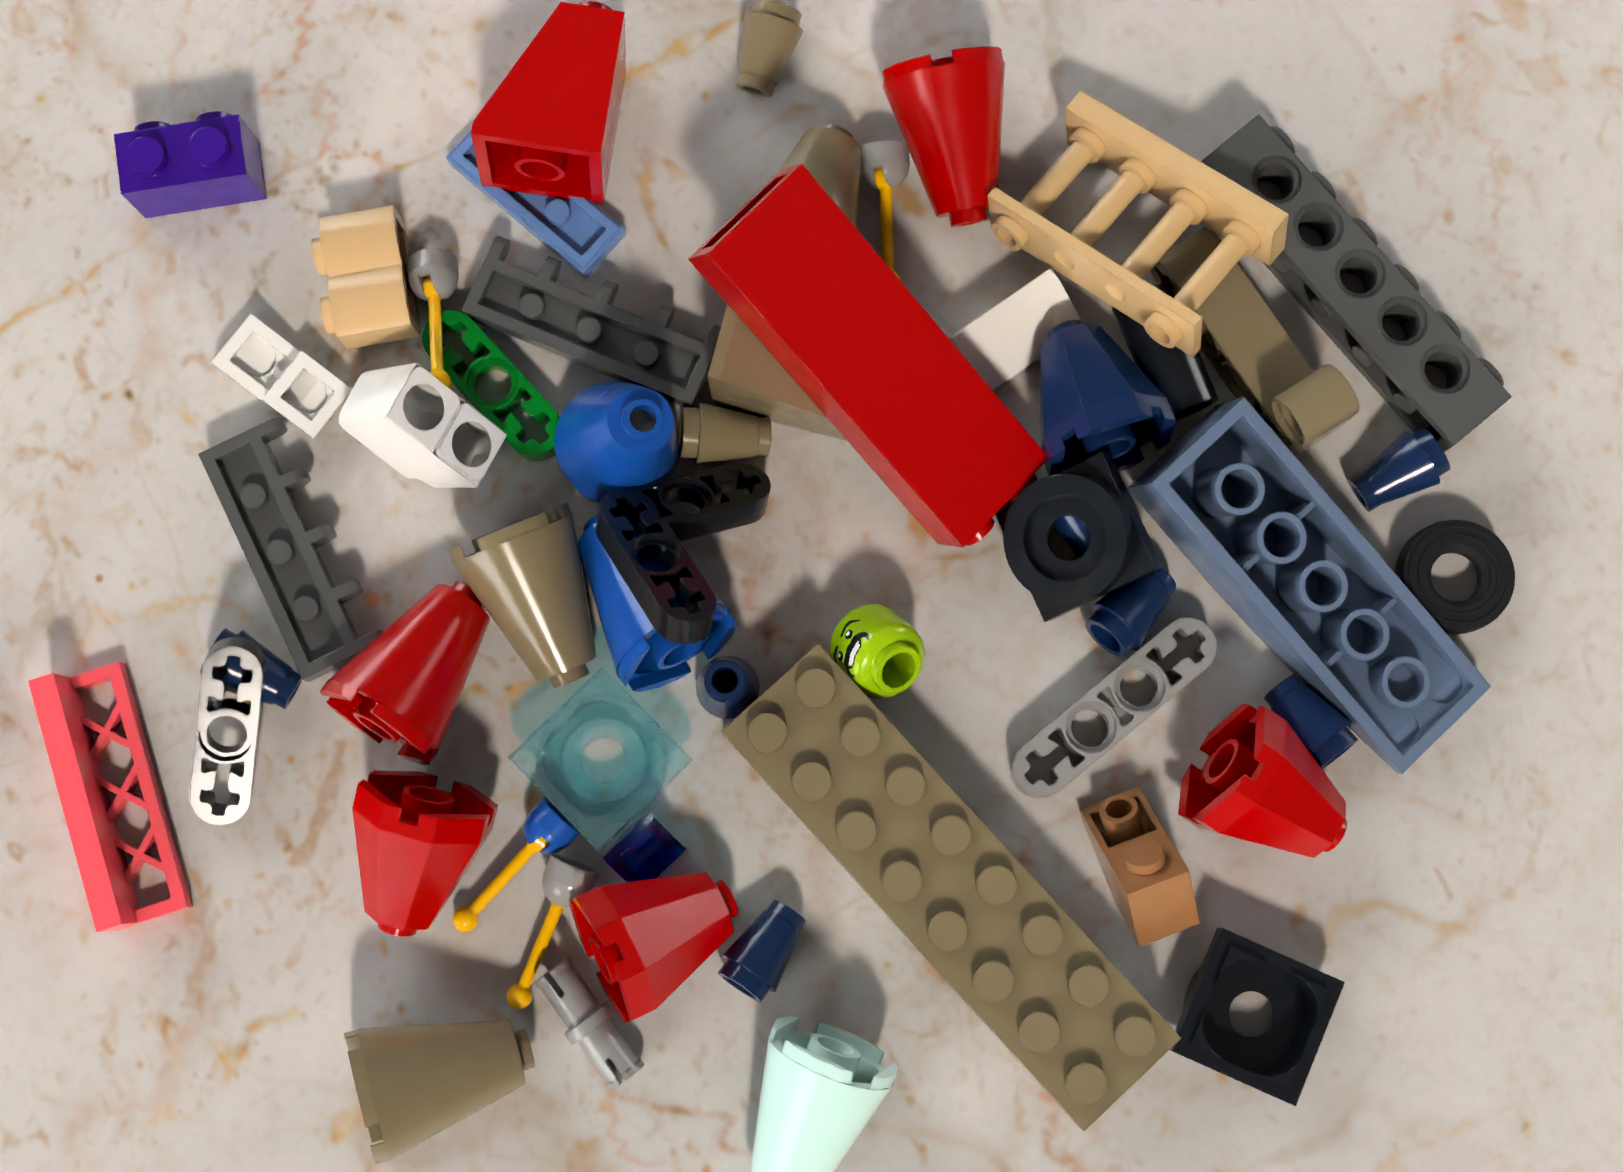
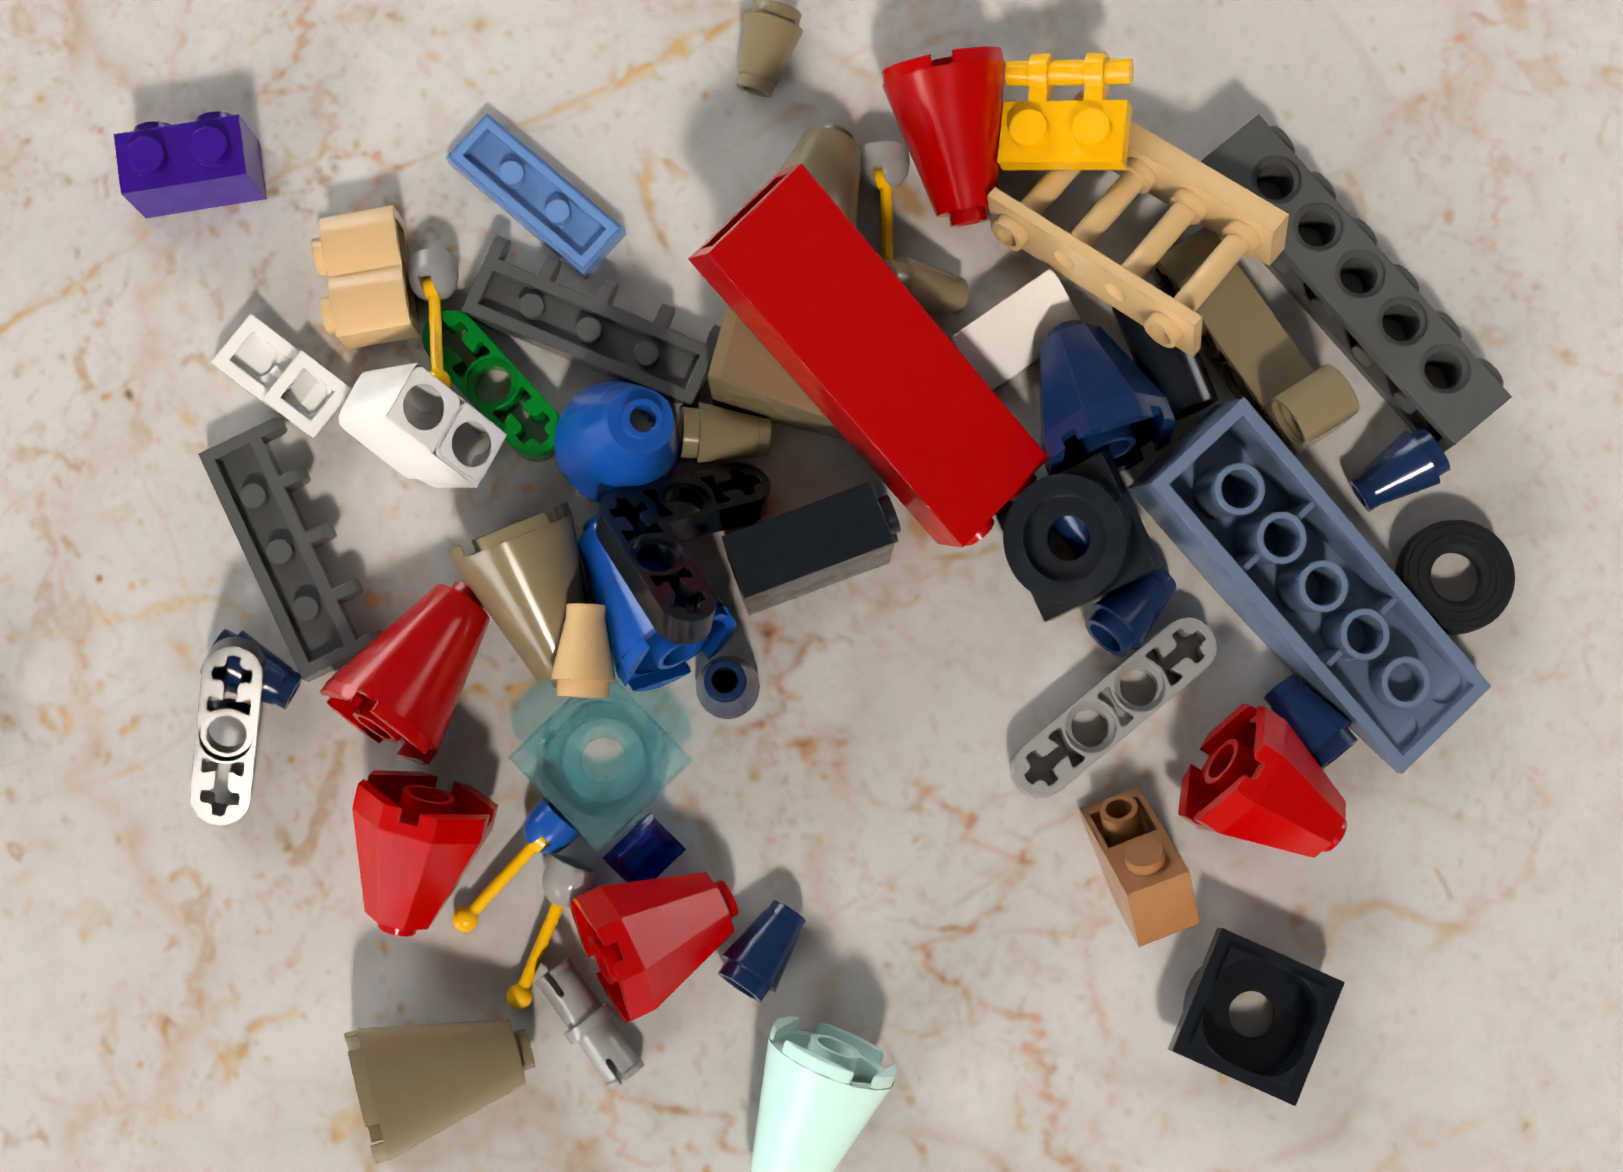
coral fence [28,662,193,932] -> none
red slope [471,1,626,205] -> none
dark tan brick [721,643,1181,1131] -> none
lime head [829,604,925,699] -> none
none -> tan cone [550,603,616,698]
none -> black brick [721,481,901,615]
none -> dark tan cone [883,255,969,315]
none -> yellow plate [997,52,1134,170]

